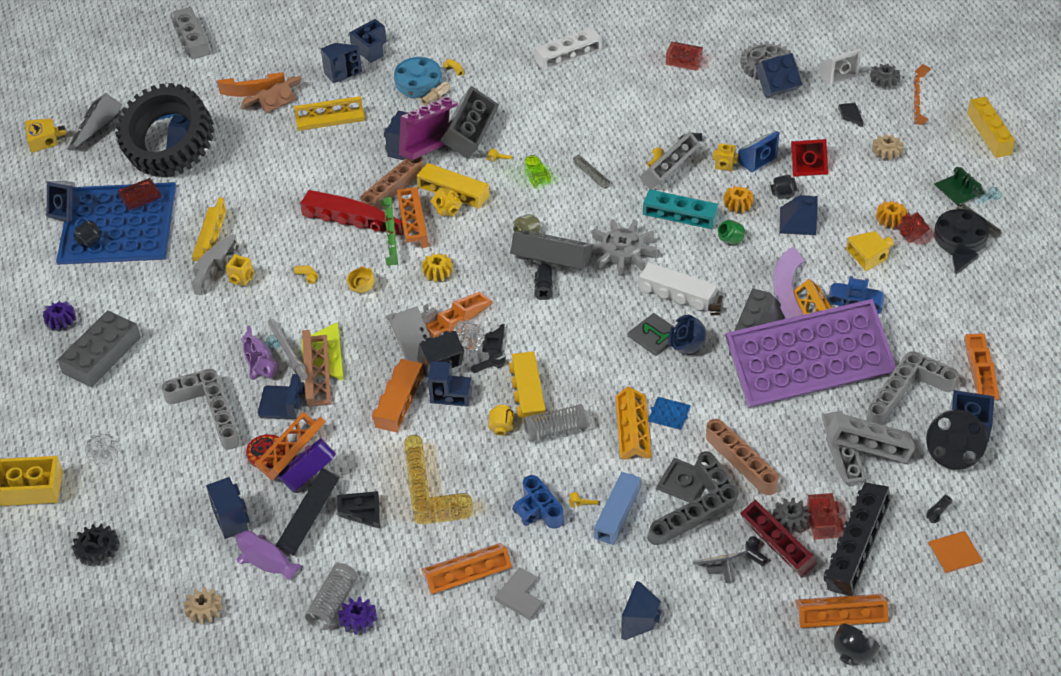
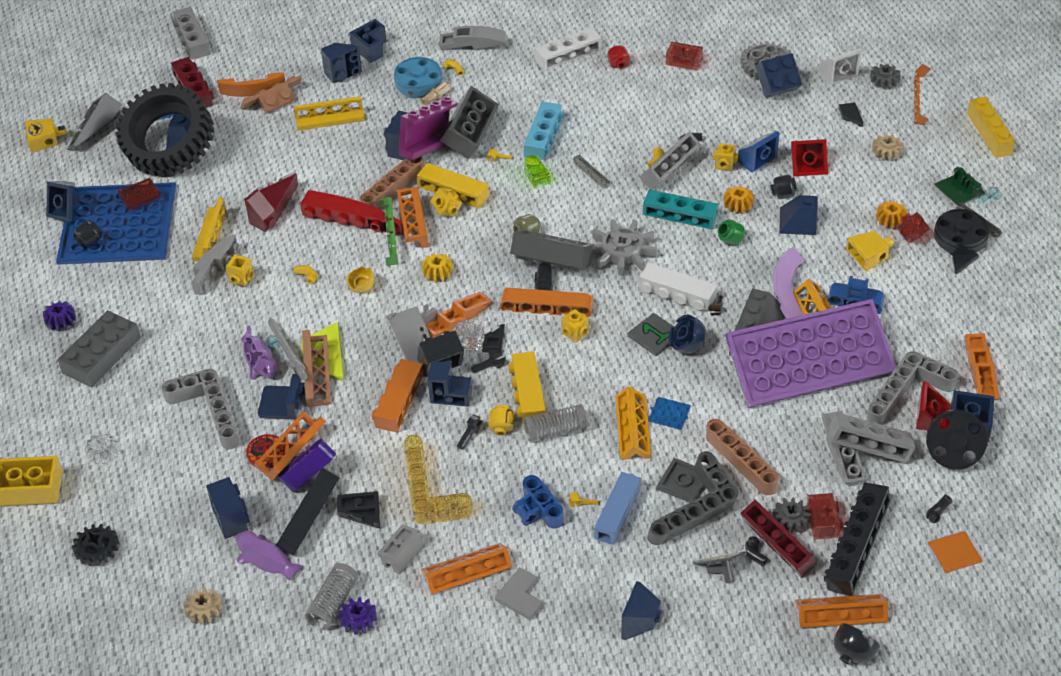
none -> dark red brick [170,57,214,108]
none -> dark red wedge [244,172,299,232]
none -> light grey hinge [377,524,424,574]
none -> light grey slope [439,26,506,50]
none -> black bar [457,414,482,450]
none -> orange beam [500,288,593,317]
none -> medium azure brick [524,101,564,160]
none -> yellow brick [561,309,589,343]
none -> red head [607,45,630,69]
none -> red slope [916,381,950,431]

